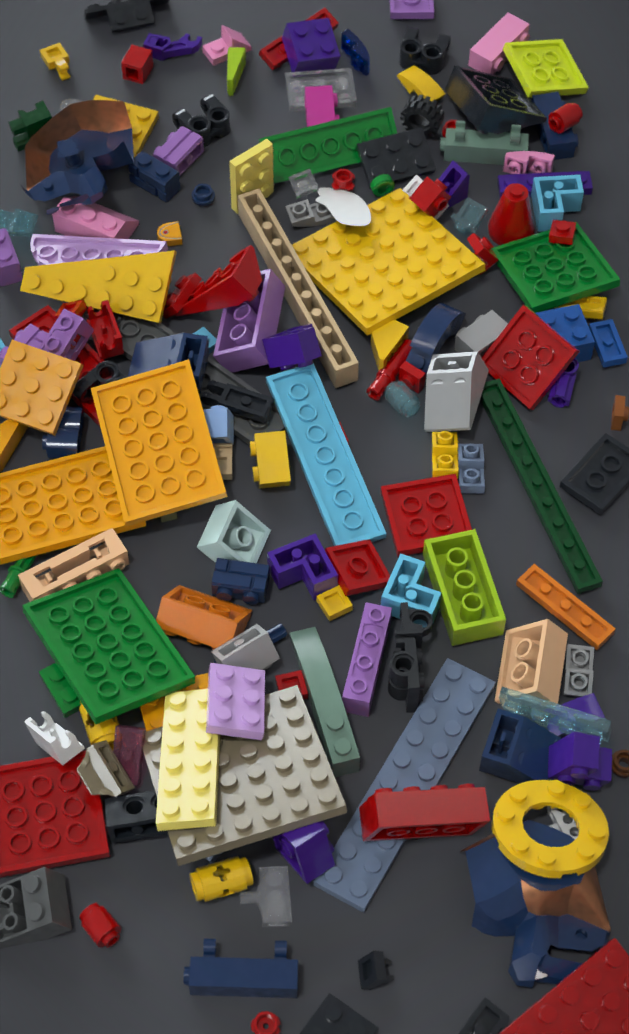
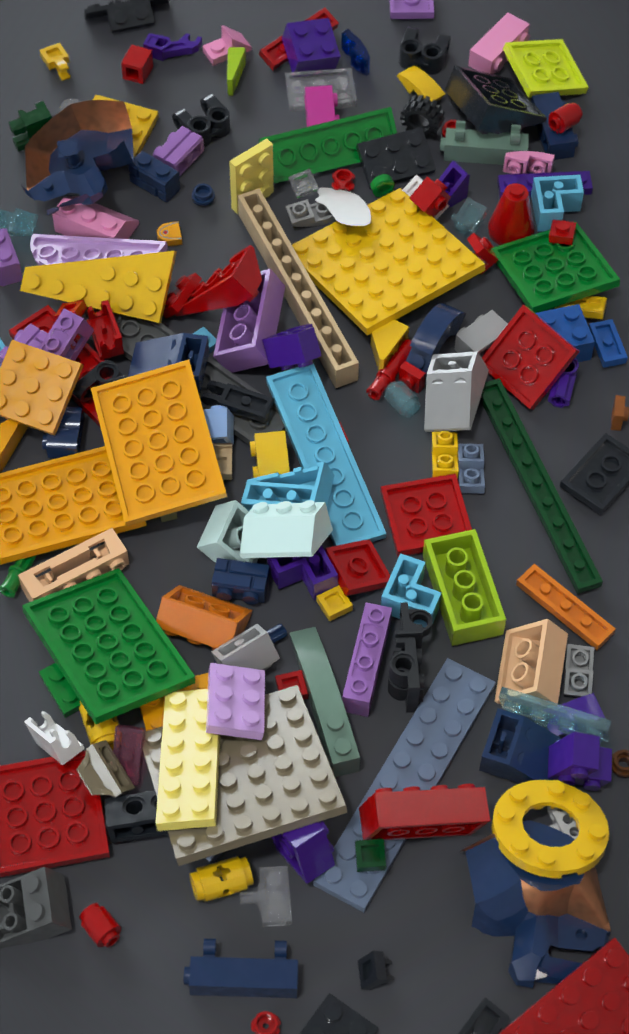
none -> light aqua slope [240,500,333,558]
none -> medium azure wedge [241,461,335,511]
none -> dark green plate [355,839,386,872]

